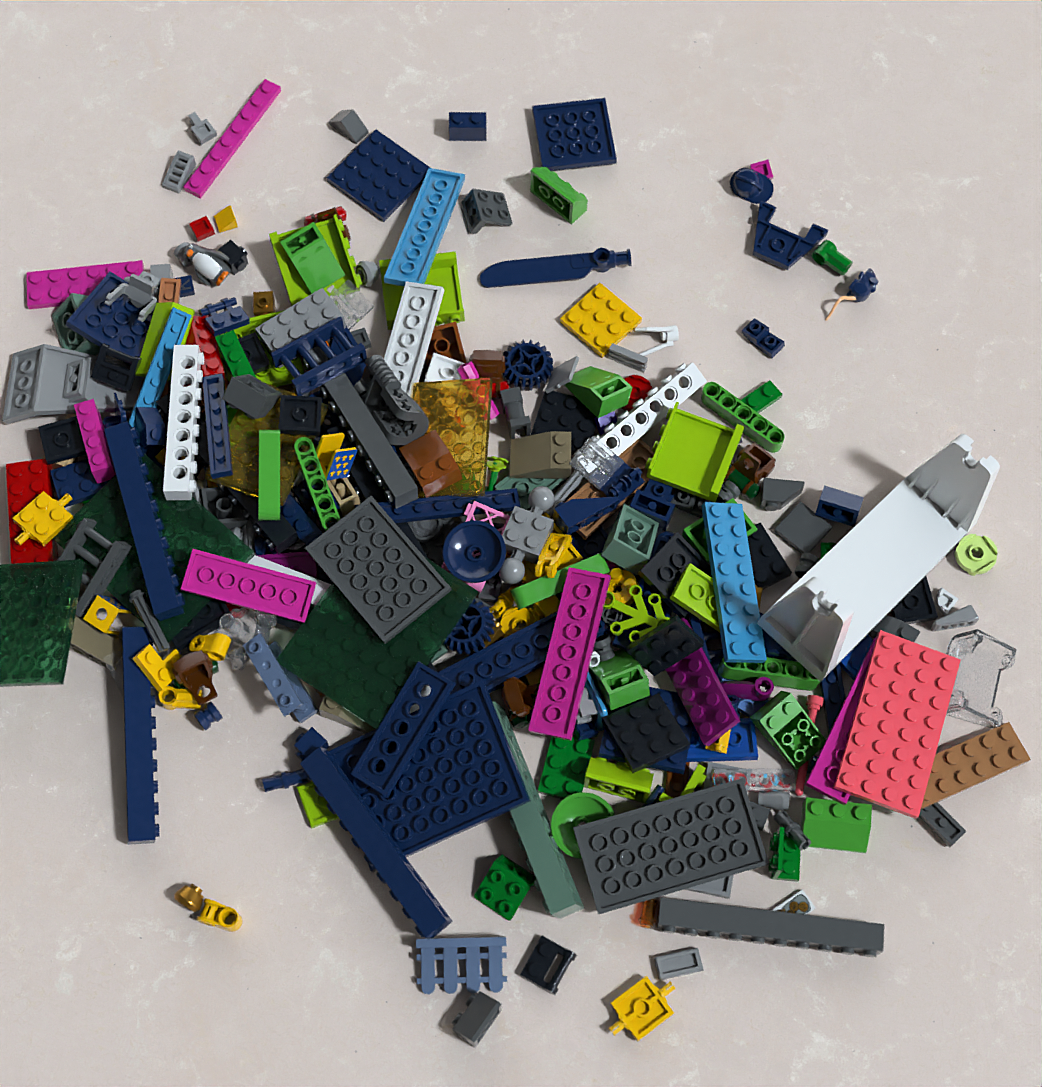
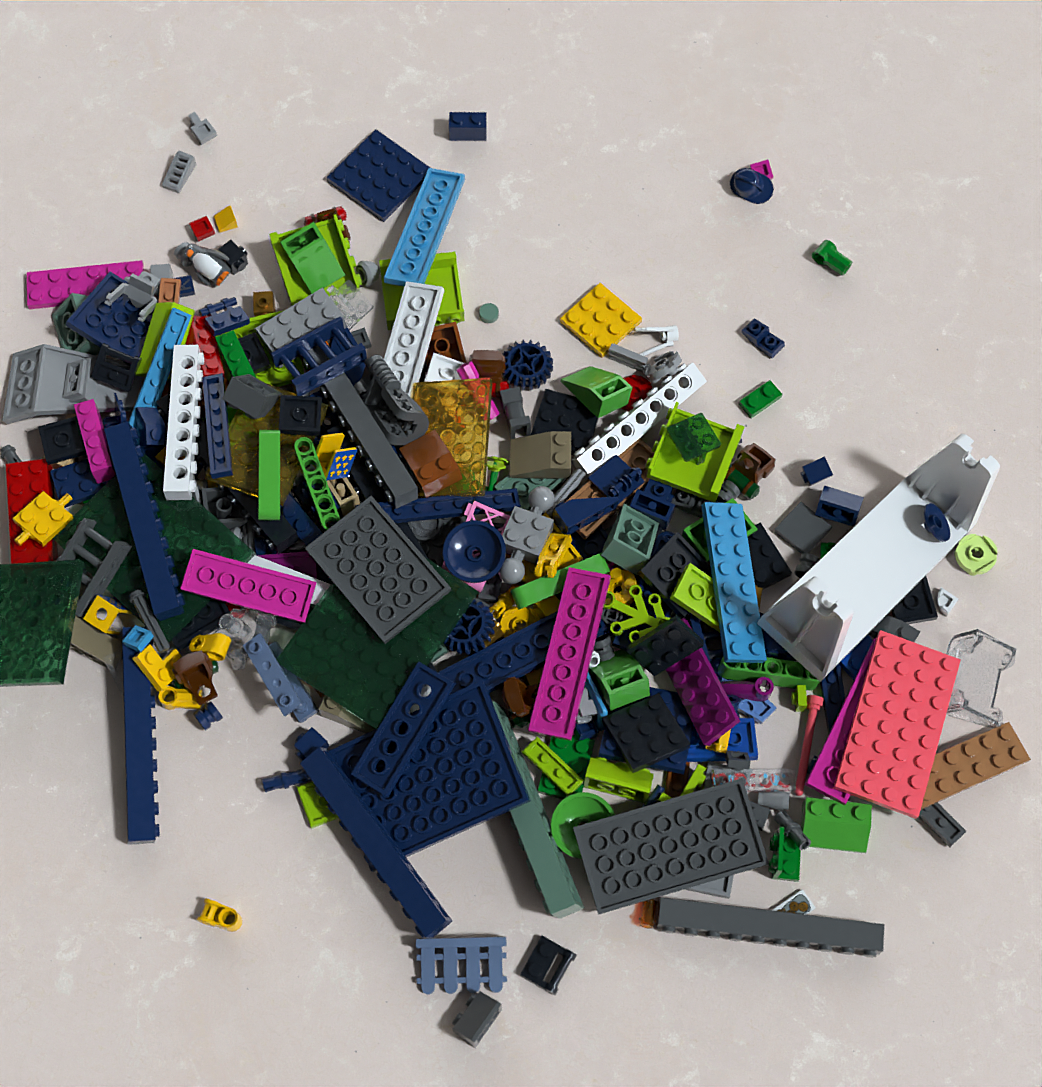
pearl gold cone [174,884,204,912] -> none
dark pink plate [184,79,281,199] -> none
dark grey slope [329,109,369,144] -> none
dark grey bracket [461,188,513,234] -> none
green bracket [474,854,537,921] -> none
dark blue piece [480,248,632,288] -> none
bright green slope [530,167,588,224] -> none
dark blue plate [532,98,617,171] -> none
light grey piece [545,356,579,393] -> none
clear bracket [569,436,624,489] -> none
plate [594,411,618,436] -> none
yellow plate [609,976,676,1041] -> none
light grey tile [654,948,704,981] -> none
bright green beam [701,382,785,453] -> none
bright green slope [750,691,826,770] -> none
dark blue wing [753,201,828,270] -> none
dark grey slope [760,478,805,511] -> none
dark blue animal [825,268,878,321] -> none
light grey slope [930,605,979,632] -> none
none -> dark grey pin [0,445,23,464]
none -> dark azure plate [122,625,154,652]
none -> sand green tile [479,303,499,323]
none -> lime tile [522,736,584,797]
none -> light grey plate [643,351,682,384]
none -> clear green bracket [666,413,721,465]
none -> dark grey plate [725,750,751,771]
none -> lime plate [791,685,807,712]
none -> dark blue brick [800,456,833,486]
none -> dark blue dish [924,503,950,542]

